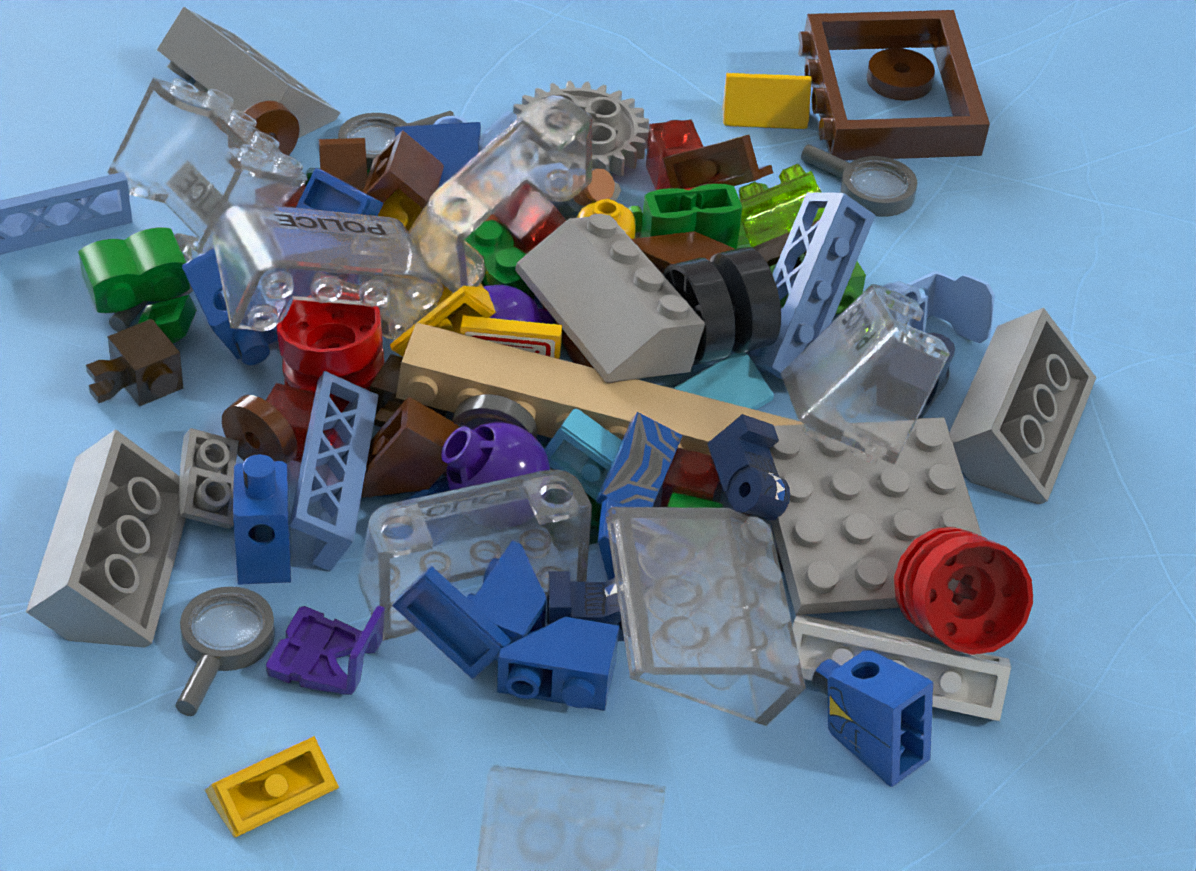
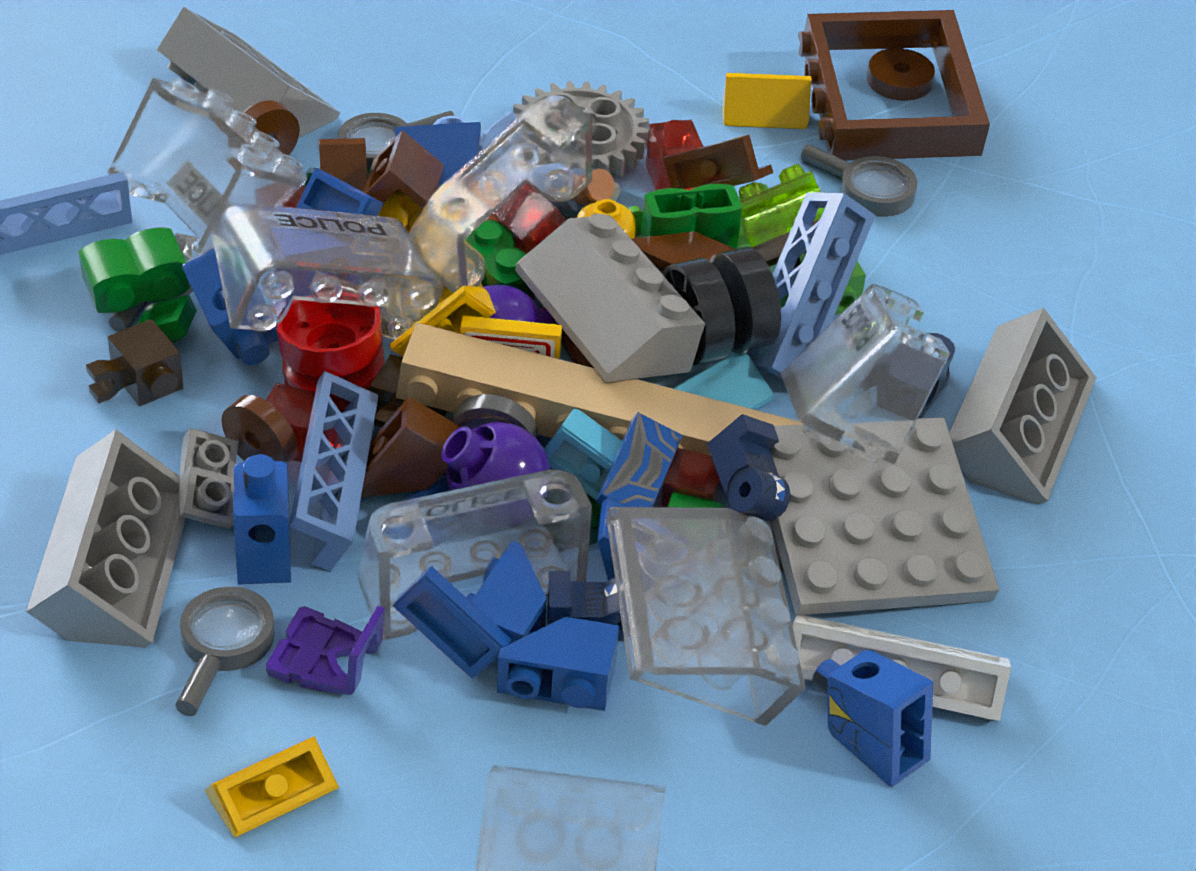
light blue piece [874,271,995,366] -> none
red wheel [894,526,1033,655] -> none

